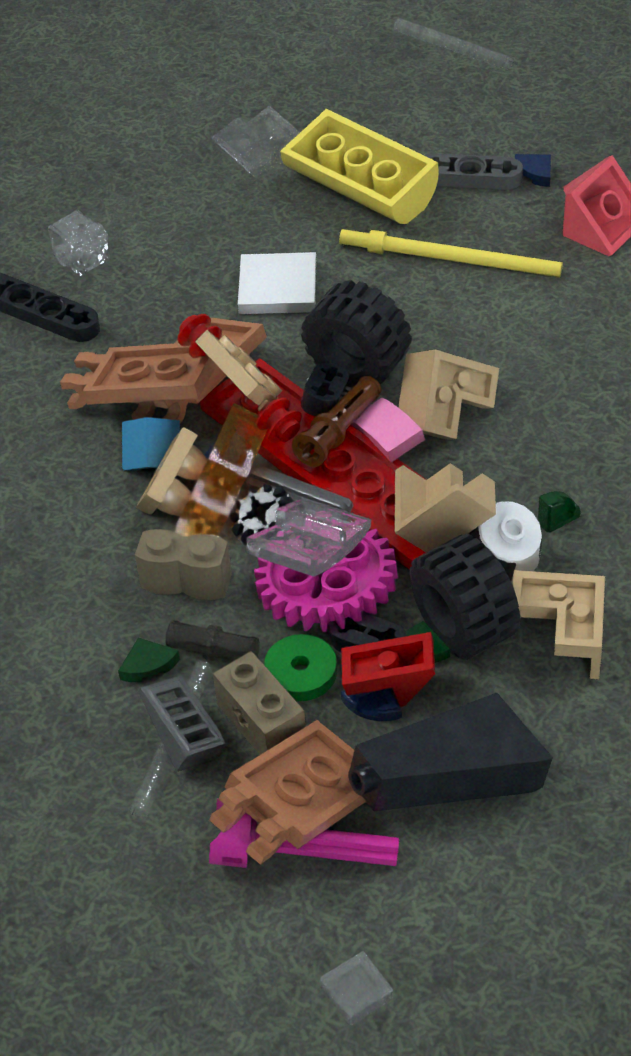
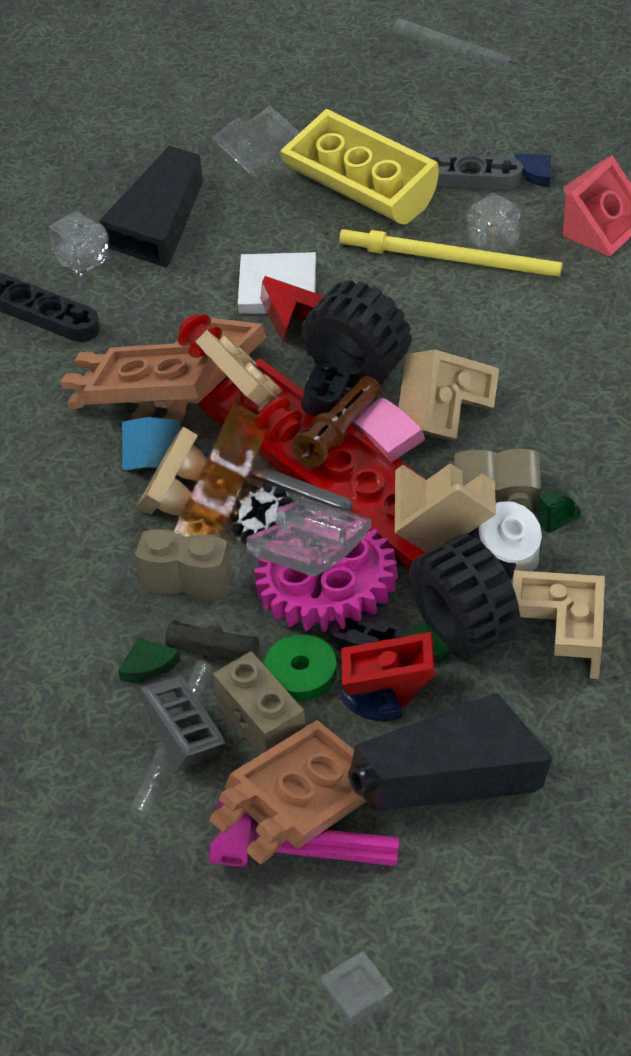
none -> black slope [99,146,203,268]
none -> red slope [260,276,324,342]
none -> dark tan brick [454,449,541,513]
none -> clear brick [467,192,521,253]

